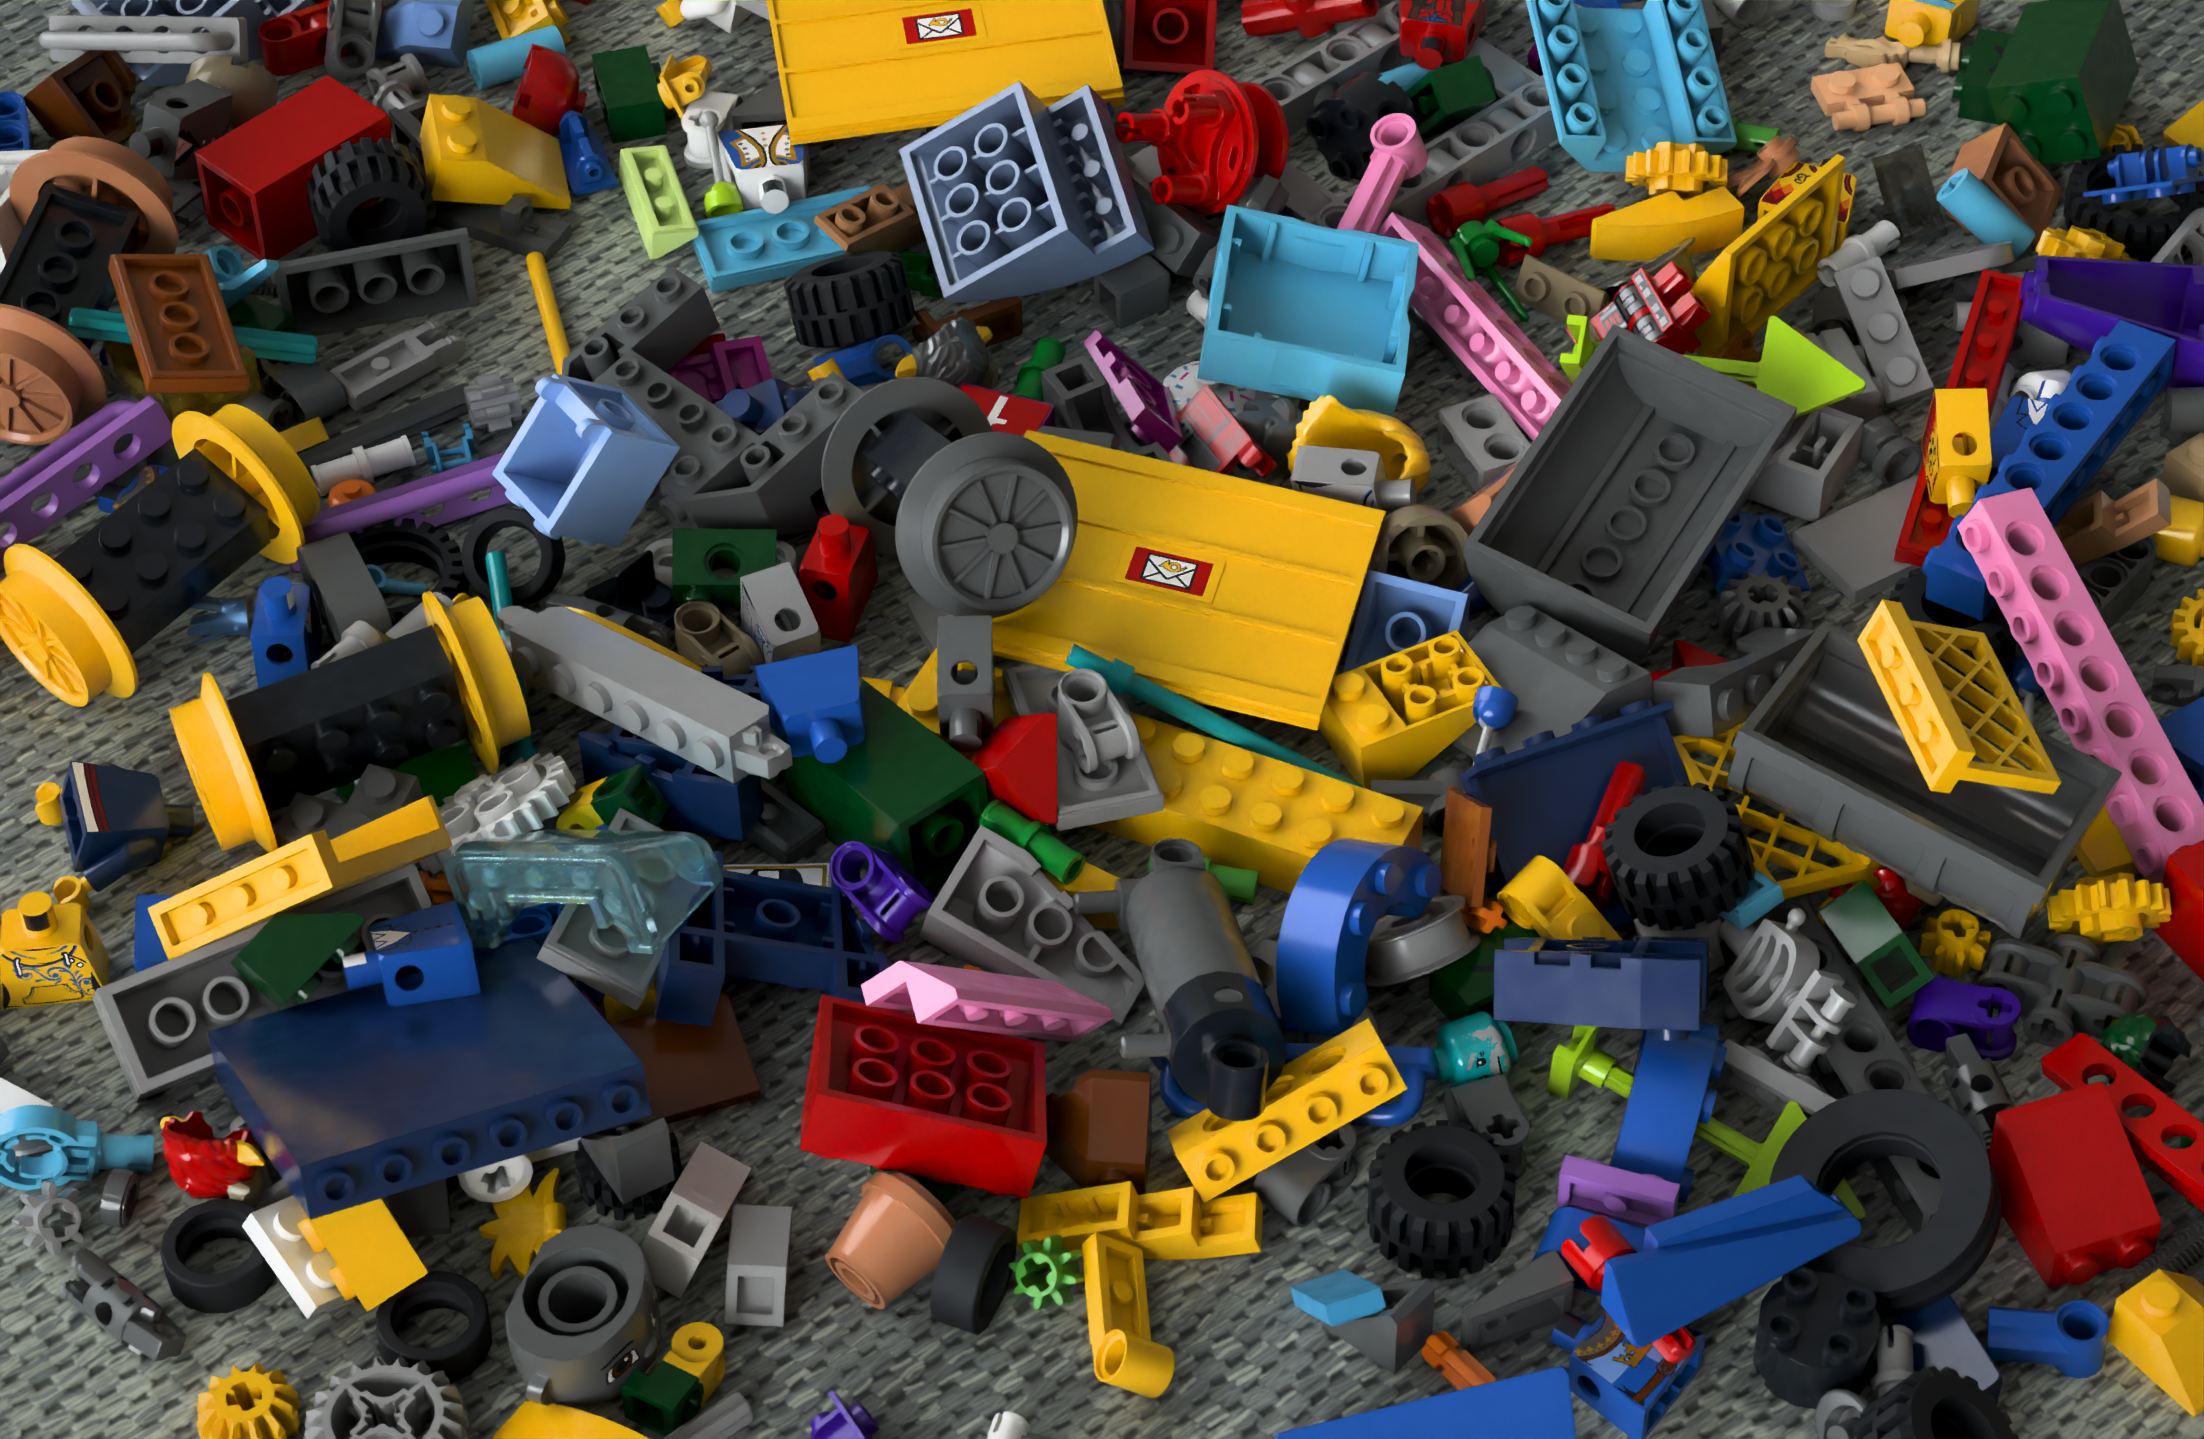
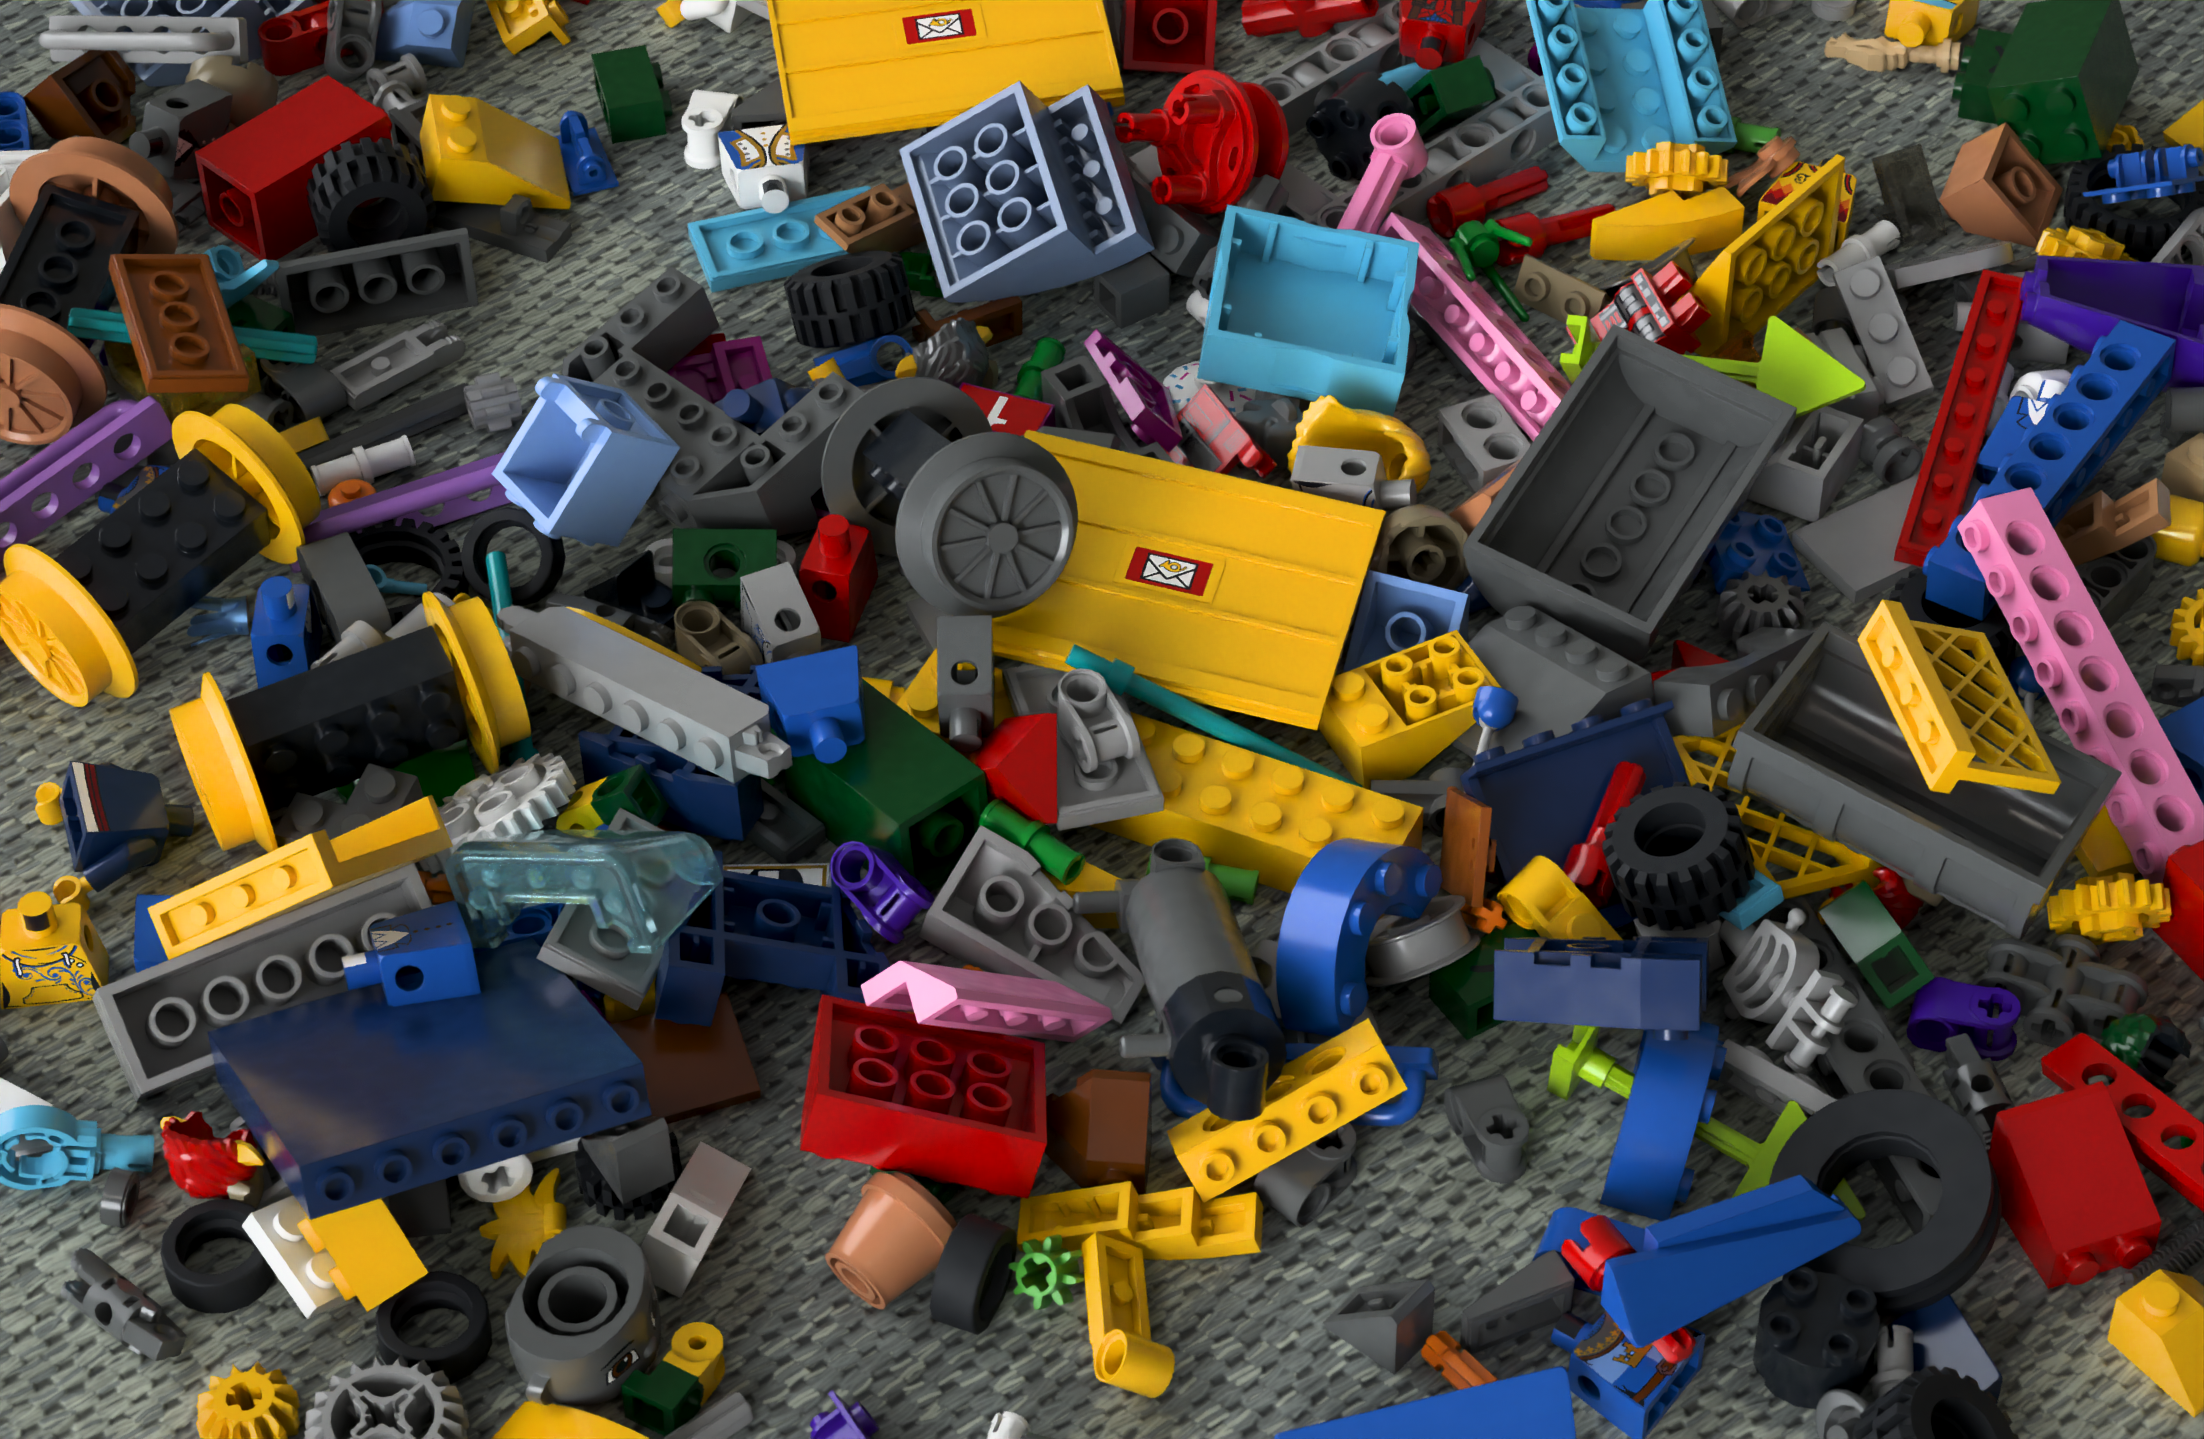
light grey gear [12,1181,91,1255] -> none
dark green slope [230,912,365,1009] -> none
dark azure piece [421,423,478,473] -> none
medium azure piece [467,25,567,90] -> none
red cylinder [511,43,587,137] -> none
yellow bar [525,251,571,375] -> none
yellowish green slope [619,145,699,260] -> none
yellow hinge [657,54,712,119] -> none
hinge [700,111,744,219] -> none
light grey slope [724,1204,793,1327] -> none
dark azure tile [1290,1269,1386,1327] -> none
black tyre [1367,1120,1516,1279] -> none
teal head [1434,1012,1518,1086] -> none
medium lavender plate [1557,1155,1680,1229] -> none
light nougat plate [1811,62,1926,132] -> none
yellow gear [1919,909,1991,978] -> none
yellow torso [1921,388,1992,518] -> none
medium azure piece [1936,168,2035,259] -> none
blue piece [1986,1300,2109,1378] -> none

